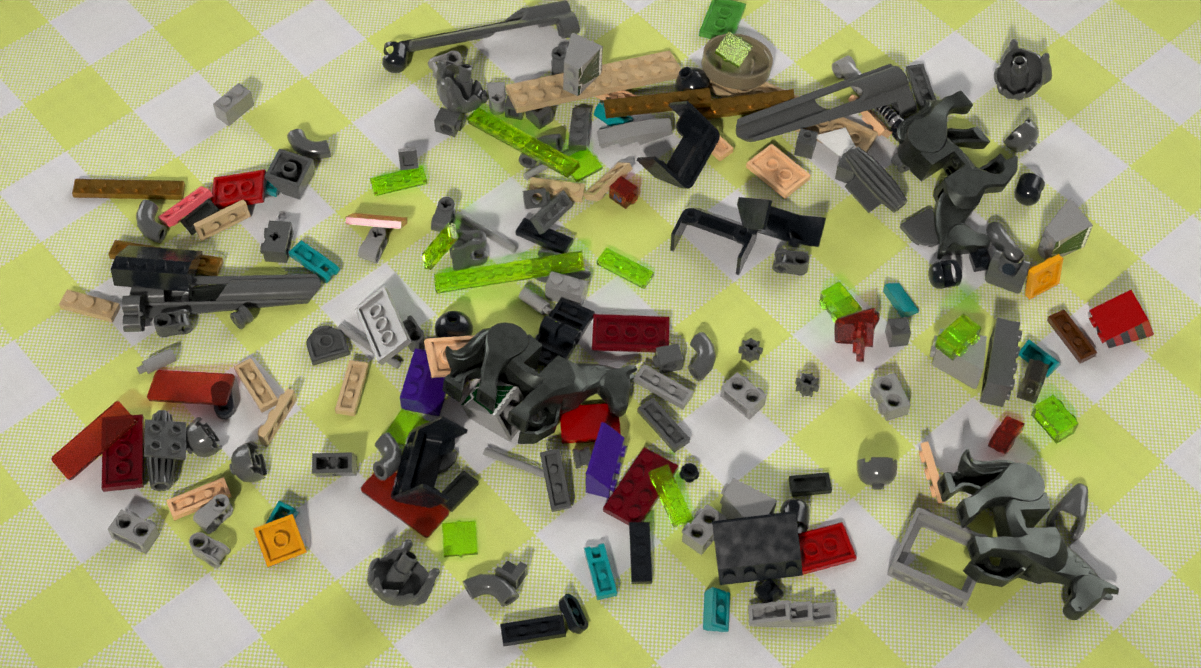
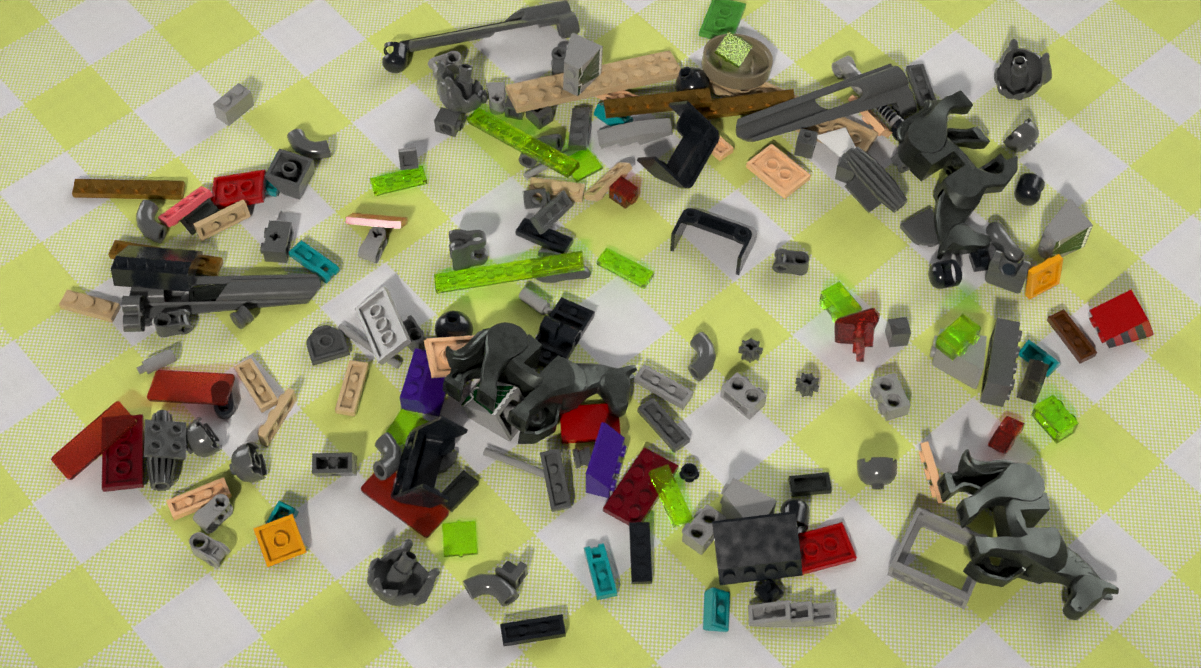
light grey brick [108,509,160,554] -> none
clear neon green plate [422,223,458,270] -> none
dark grey piece [431,197,456,233] -> none
light grey bar [454,212,518,253] -> none
light grey brick [545,271,587,306] -> none
black plate [559,594,588,634] -> none
dark red plate [592,314,670,353] -> none
dark grey brick [653,344,683,374] -> none
black windscreen [737,197,826,248] -> none
teal slope [883,283,919,318] -> none
dark grey animal [1046,483,1088,541] -> none

